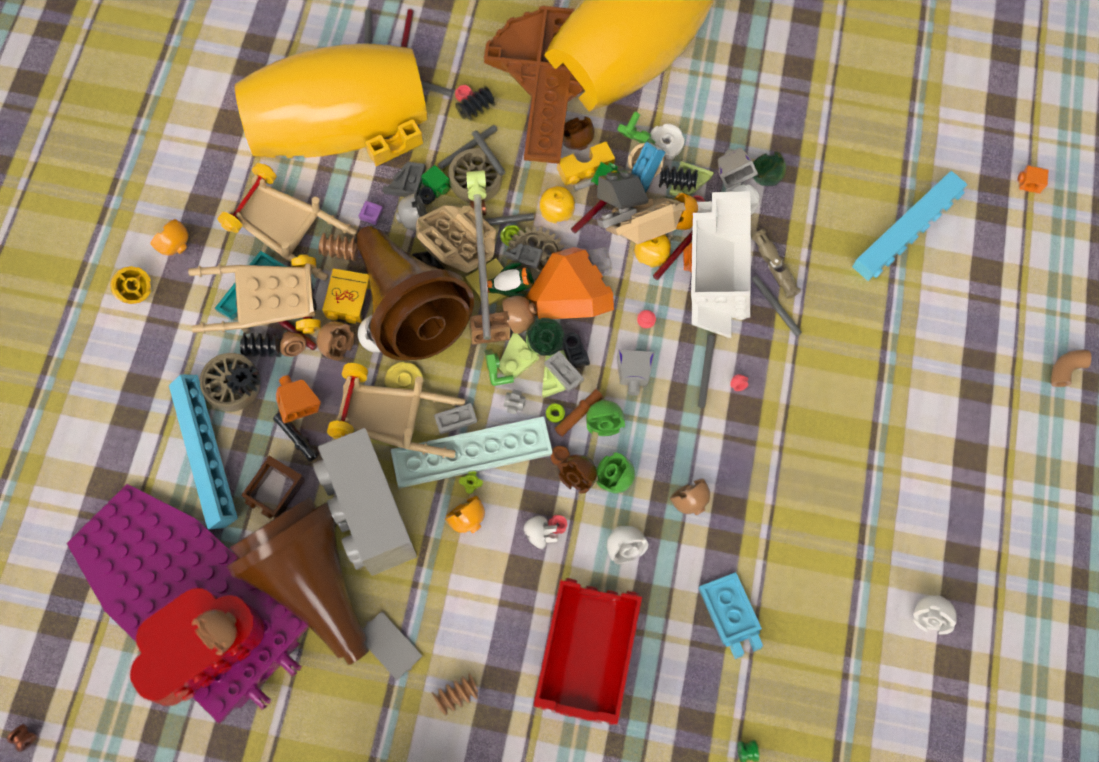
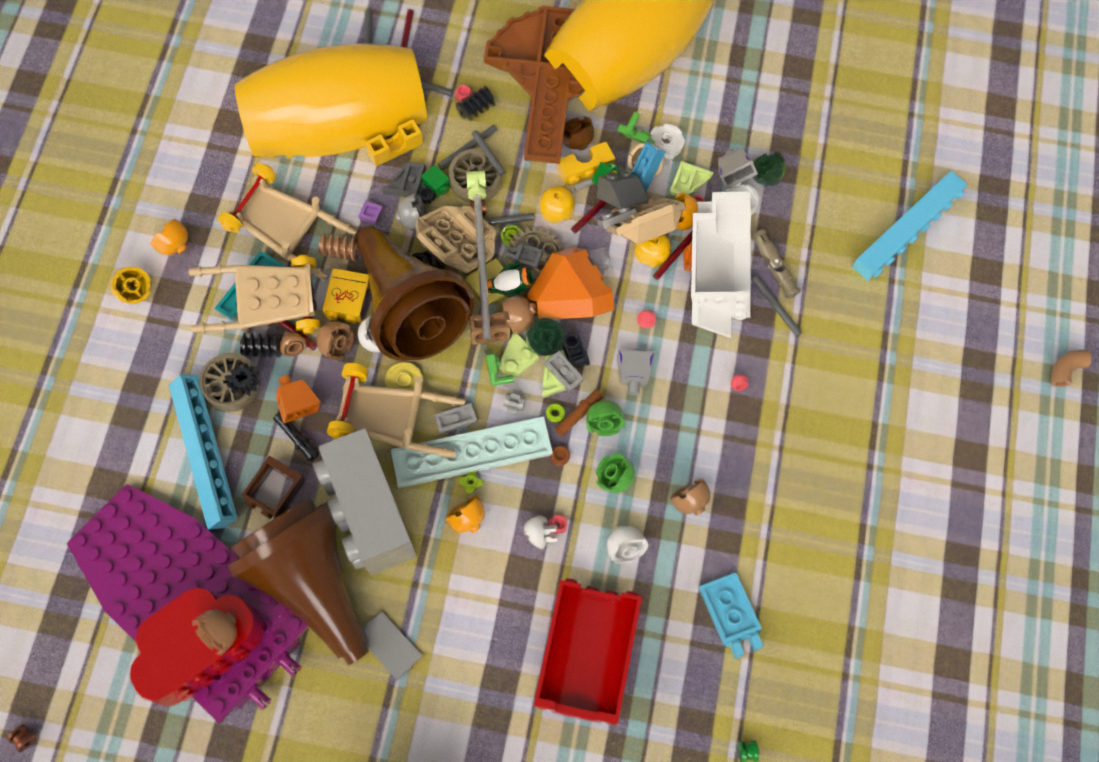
medium nougat piece [432,673,478,715] -> none
reddish brown cylinder [557,454,597,494] -> none
black piece [659,165,698,192] -> none
dark grey bar [698,335,715,408] -> none
white cylinder [913,595,957,634] -> none
orange brick [1017,165,1049,194] -> none

